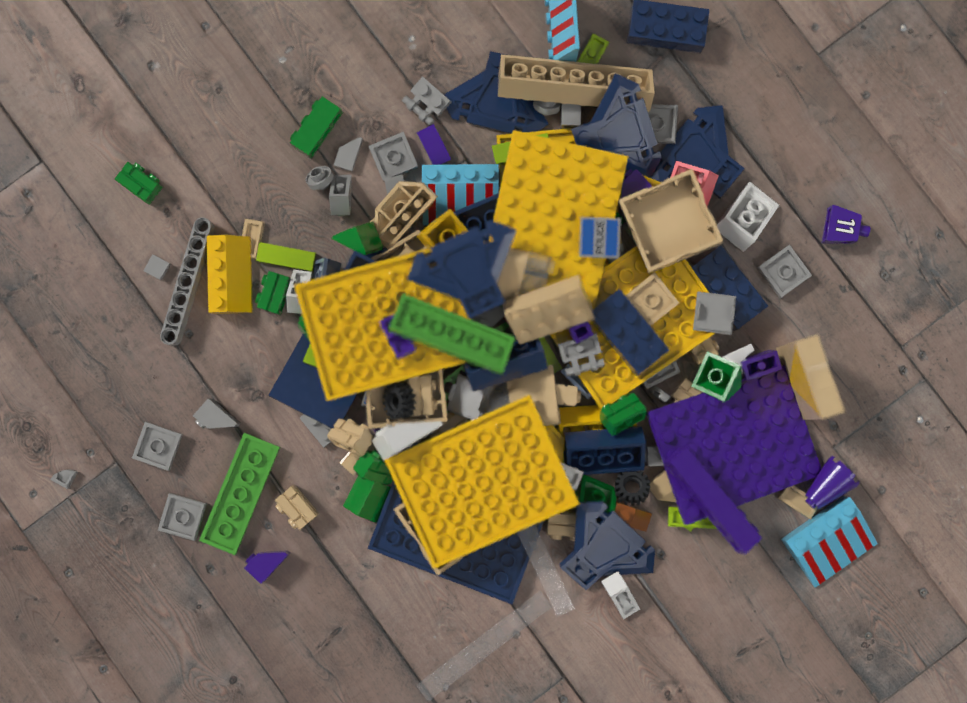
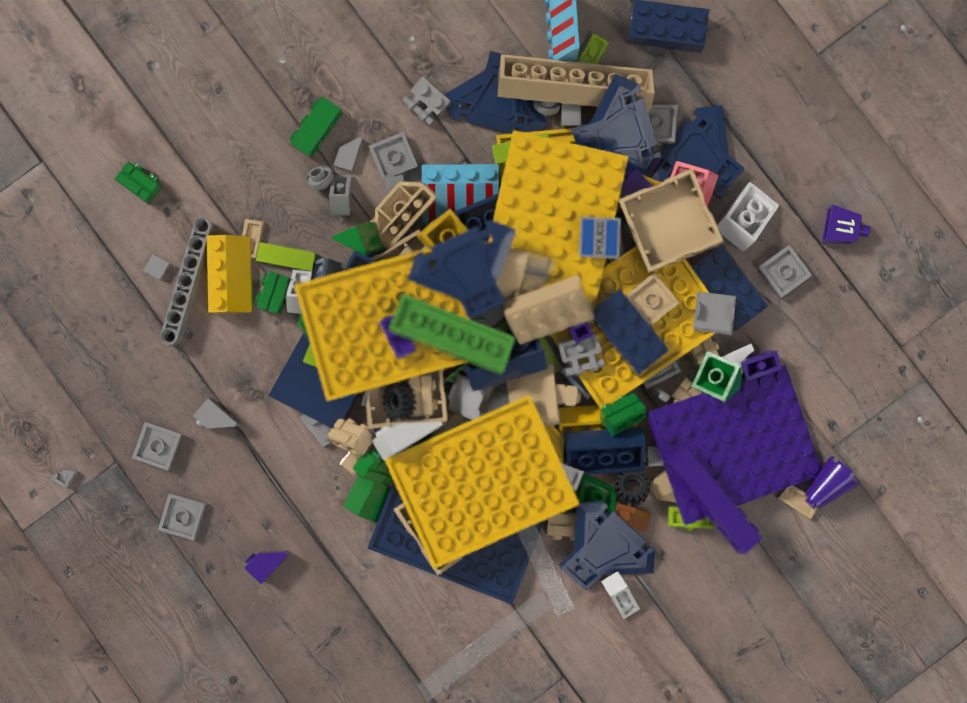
bright green plate [199,433,281,555] -> none
tan brick [275,485,319,530] -> none
dark purple slope [416,124,451,165] -> none
tan tile [776,335,845,420] -> none
medium azure slope [781,496,878,588] -> none

